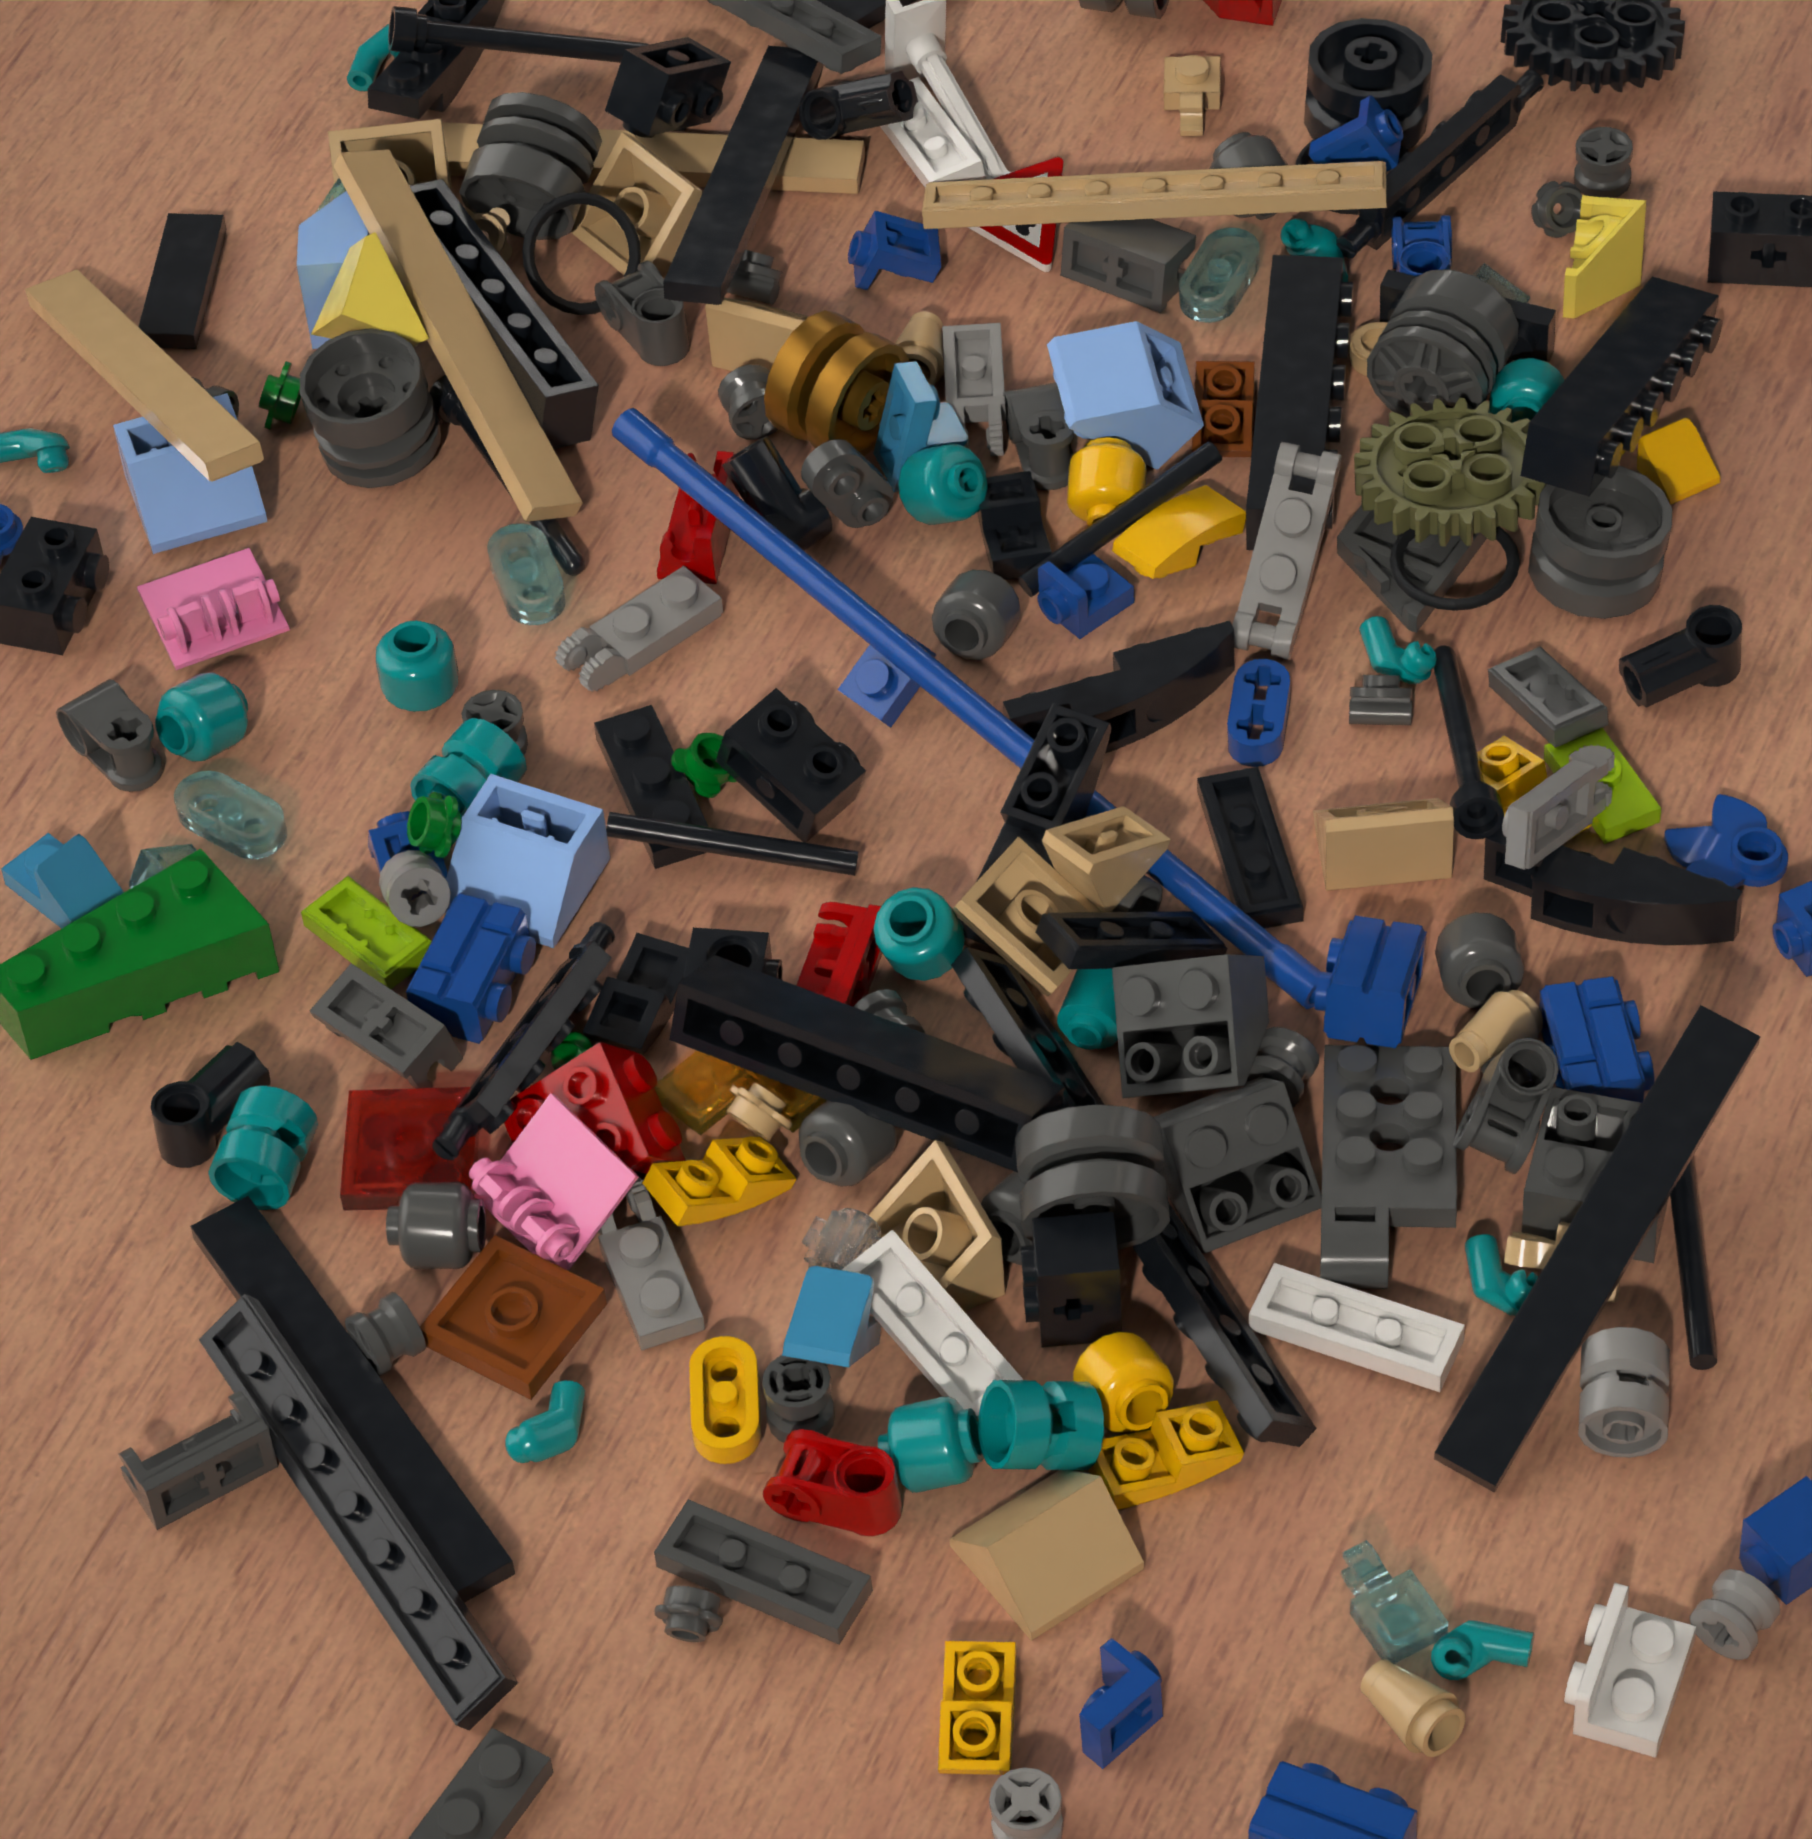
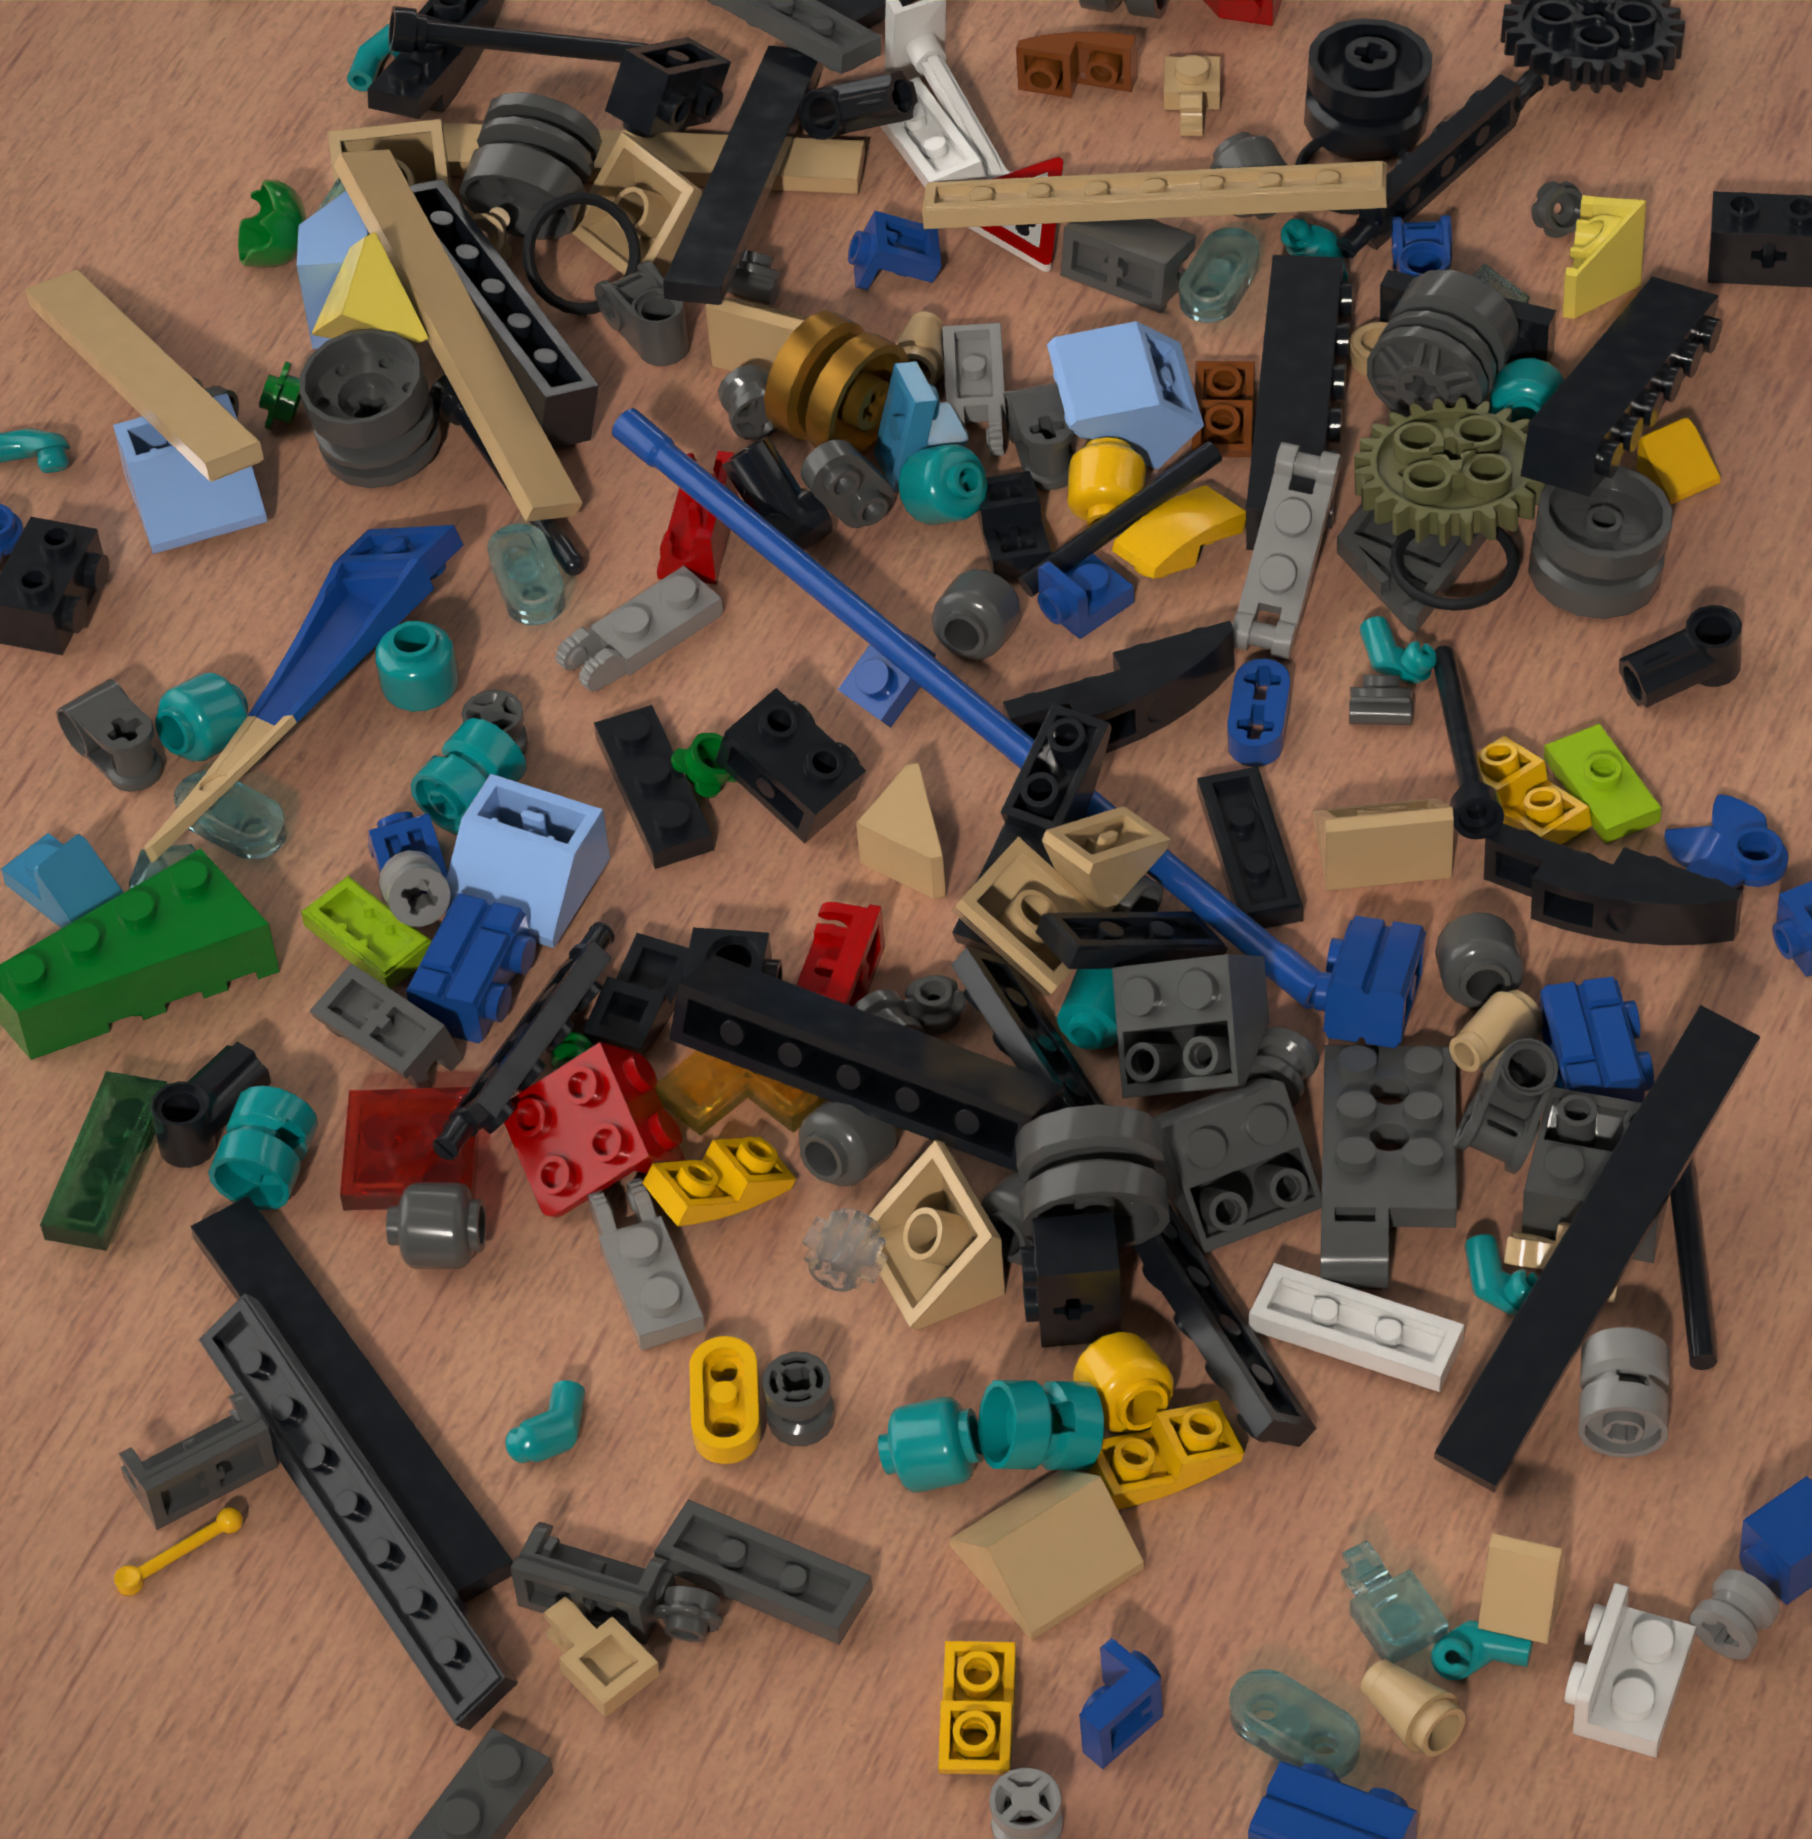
bright pink hinge [137,548,290,670] -> none
black tile [139,213,227,349] -> none
dark grey wheel [345,1292,426,1377] -> none
green plate [407,792,461,858] -> none
dark orange plate [420,1235,607,1400] -> none
bright pink hinge [469,1093,639,1271] -> none
black bar [606,812,859,876] -> none
tan plate [726,1083,793,1141] -> none
red piece [763,1429,902,1537] -> none
dark azure slope [782,1266,881,1368] -> none
white plate [842,1230,1023,1418] -> none
teal head [874,887,965,981] -> none
blue bracket [1309,95,1403,172] -> none
dark grey plate [1488,647,1609,748] -> none
light grey hinge [1502,745,1615,870] -> none
dark grey wheel [1574,127,1633,198] -> none
none -> clear green plate [40,1071,168,1251]
none -> yellow hinge [114,1507,243,1596]
none -> blue plate [144,525,464,863]
none -> green hair [238,179,306,268]
none -> dark grey hinge [511,1522,675,1645]
none -> tan plate [543,1597,660,1718]
none -> tan slope [856,763,946,899]
none -> dark grey plate [904,975,966,1035]
none -> dark orange slope [1016,32,1137,98]
none -> clear light blue plate [1229,1669,1360,1779]
none -> tan slope [1478,1533,1570,1644]

